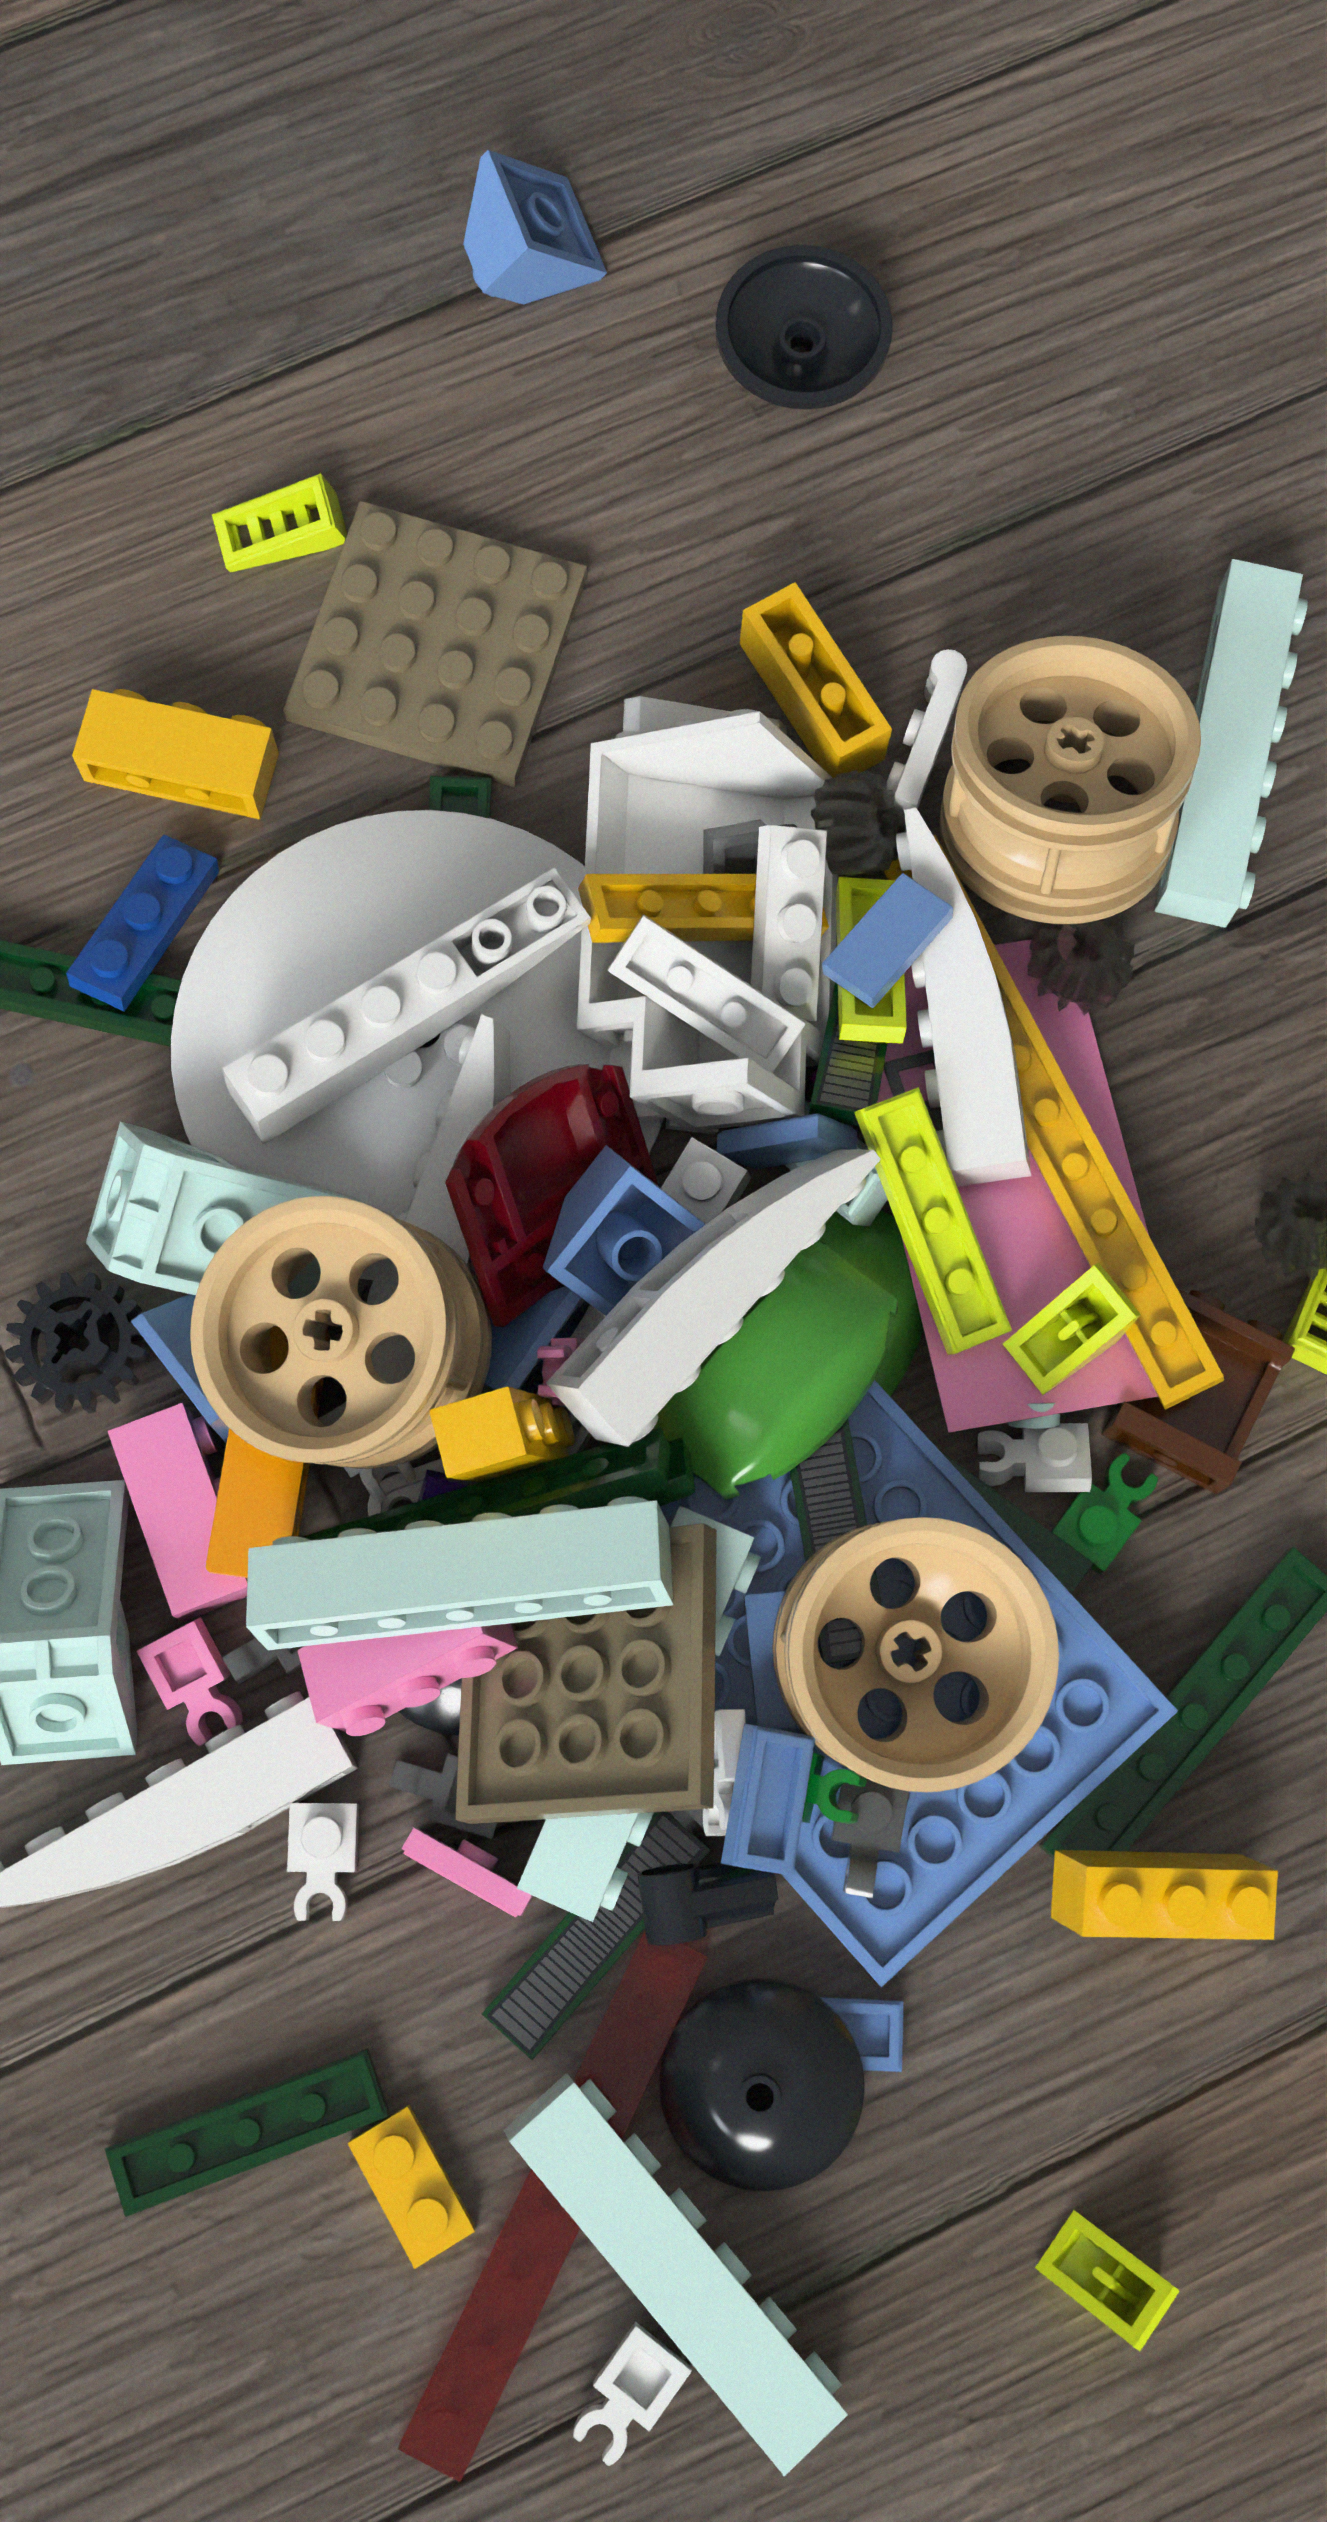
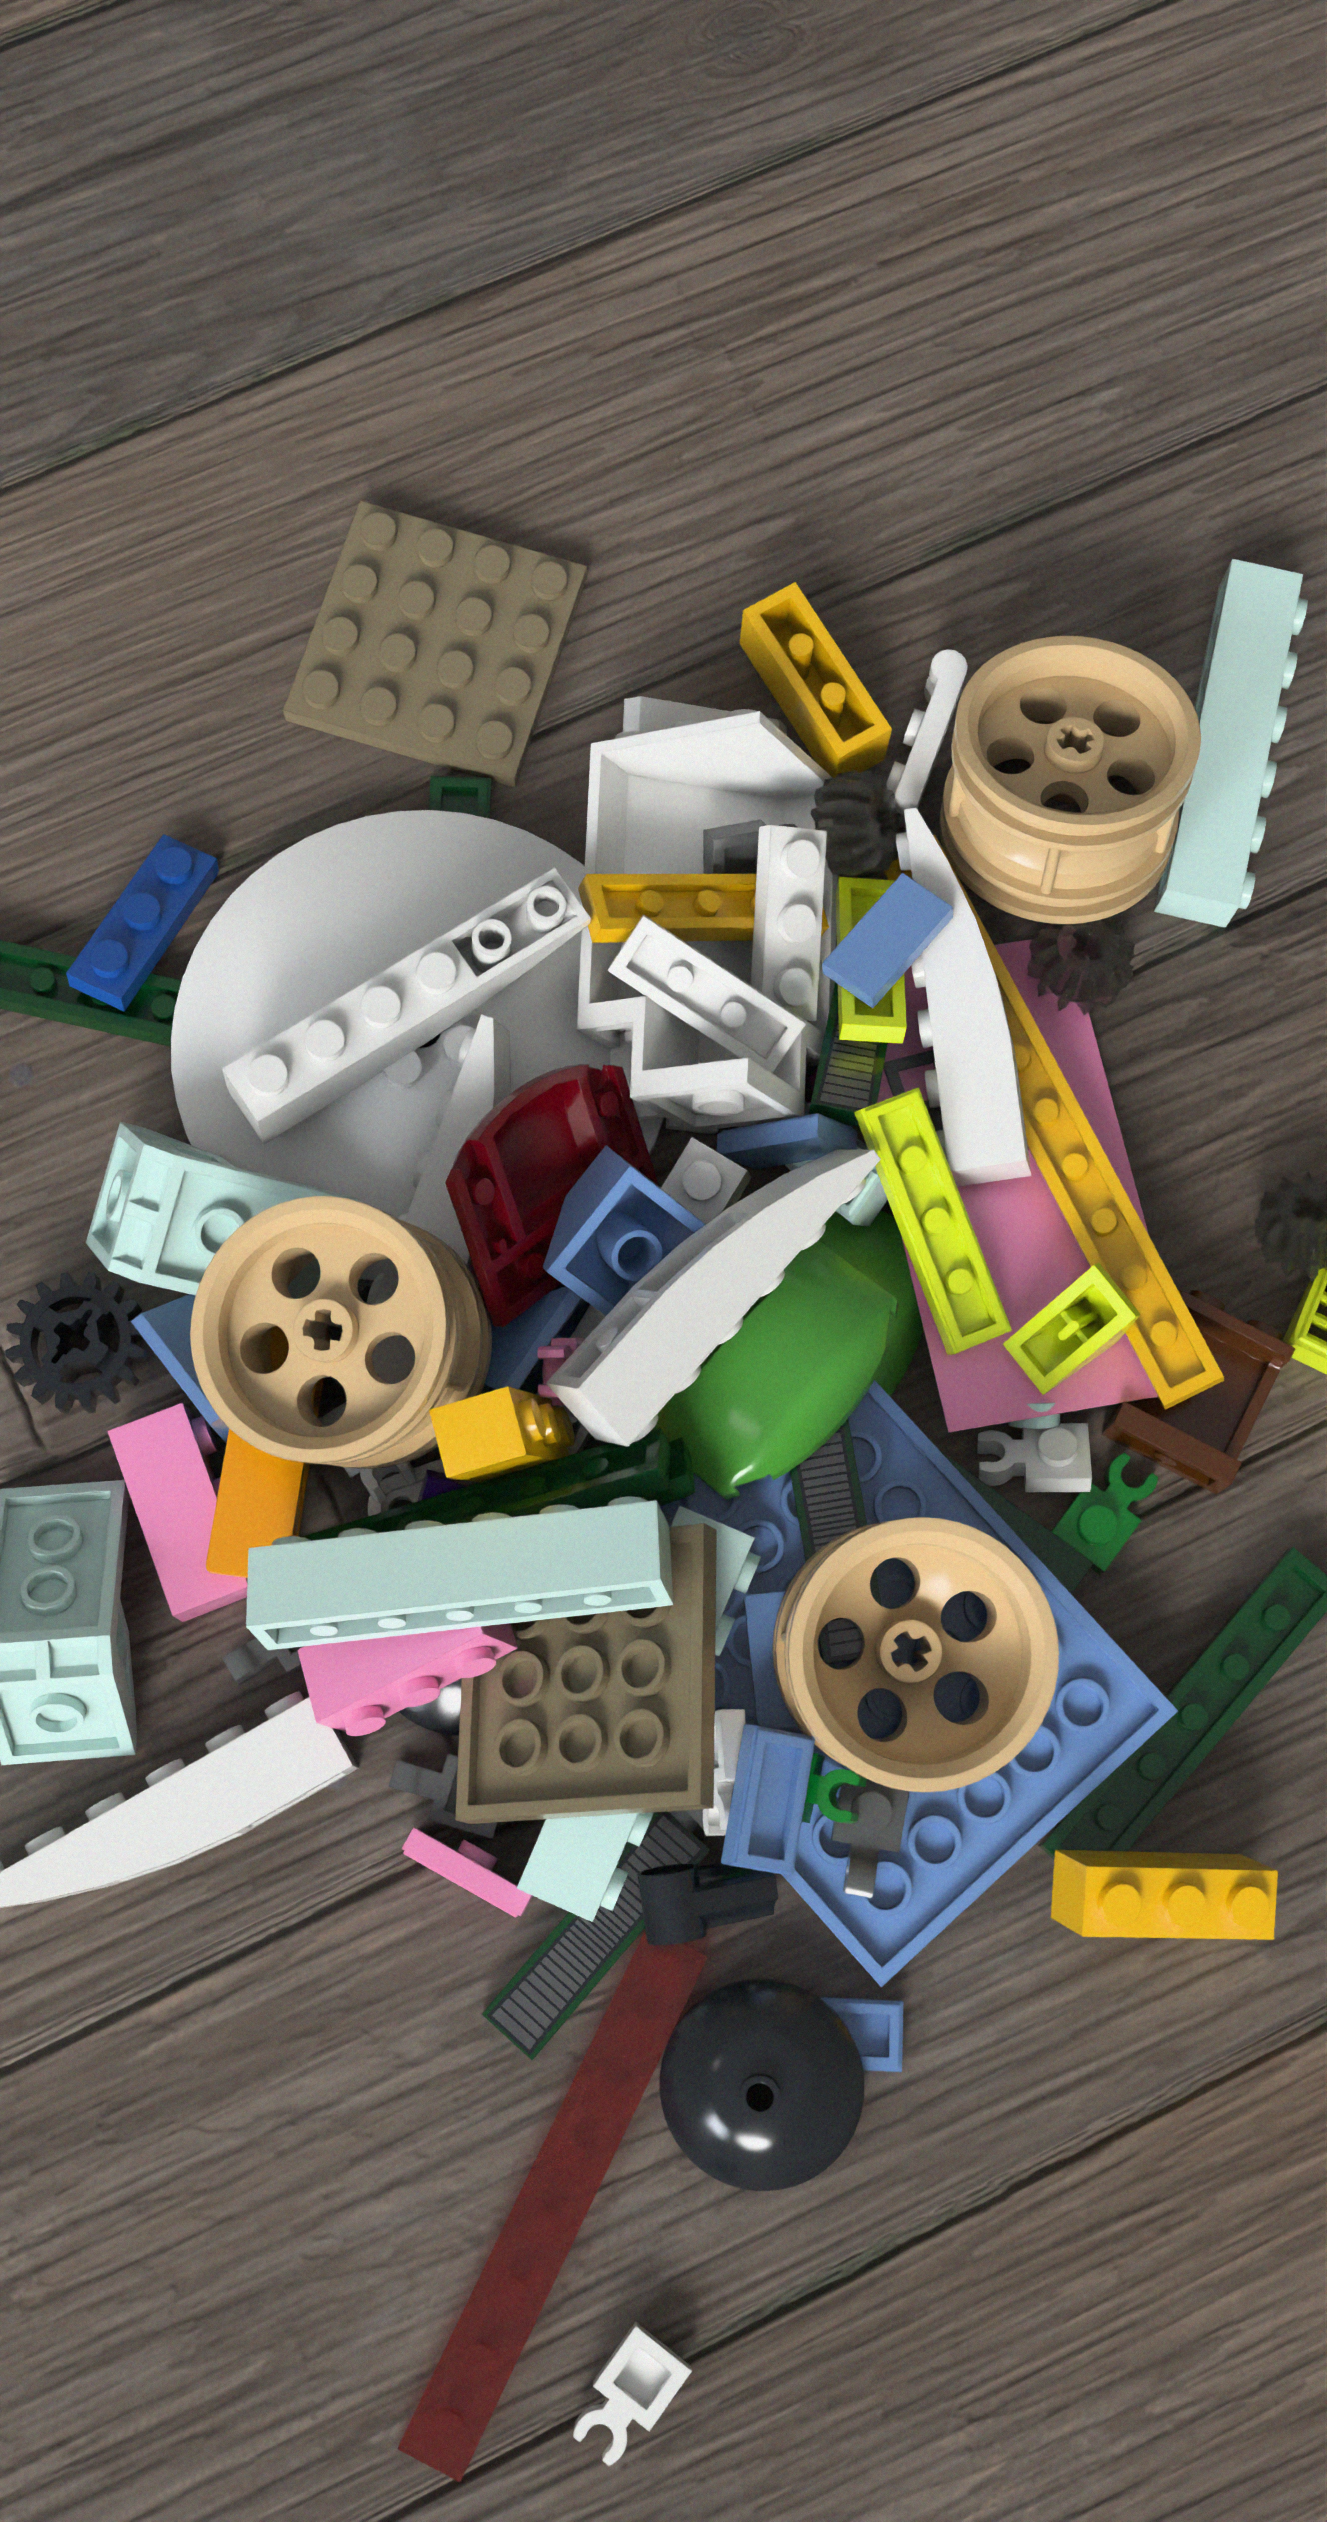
yellow brick [72,689,279,820] -> none
dark green tile [105,2048,390,2217] -> none
bright pink plate [136,1617,243,1746] -> none
neon yellow slope [212,473,347,573] -> none
white plate [287,1803,359,1921] -> none
yellow plate [347,2104,476,2269] -> none
medium blue slope [463,150,607,305] -> none
light aqua brick [504,2073,848,2476] -> none
black dish [715,245,893,409] -> none
neon yellow slope [1035,2210,1180,2351] -> none

